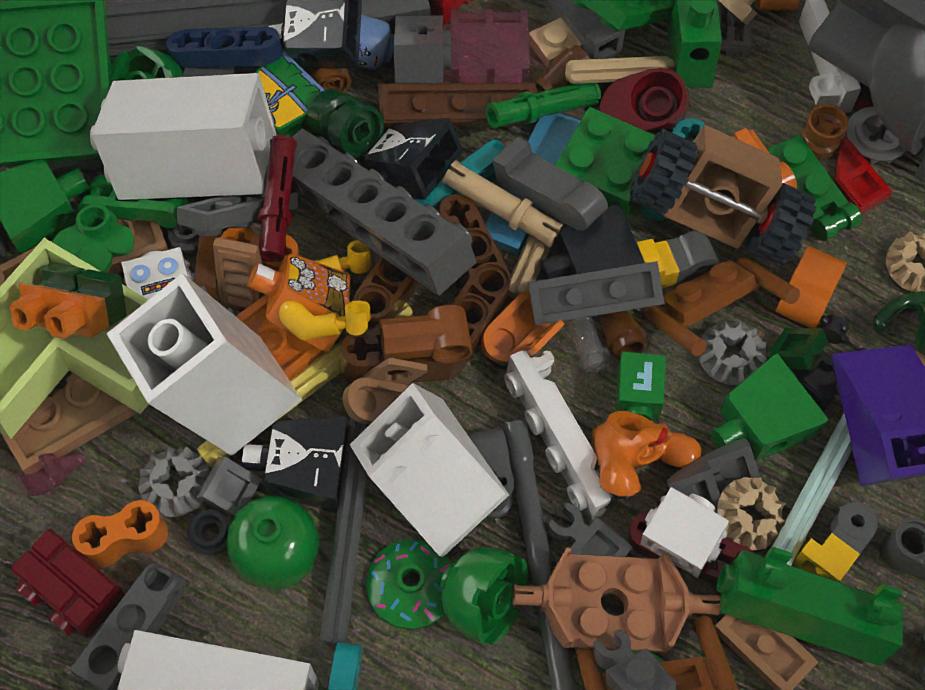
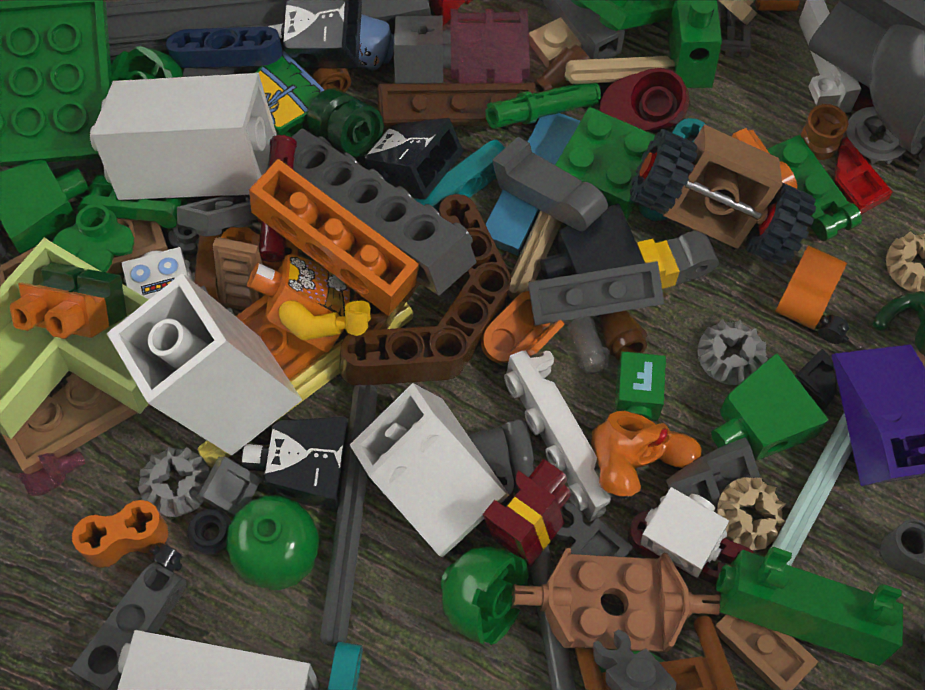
dark red brick [11,529,125,638] -> none
medium nougat bracket [343,358,427,425] -> none
green dish [365,539,453,630] -> none
dark orange piece [379,305,472,363] -> none
tan pin [442,160,564,248] -> none
dark orange plate [645,257,800,356] -> none
dark green plate [766,328,828,370] -> none
leg [792,502,878,582] -> none
none -> black piece [149,543,183,572]
none -> orange brick [249,159,419,316]
none -> dark red hips [482,459,571,567]

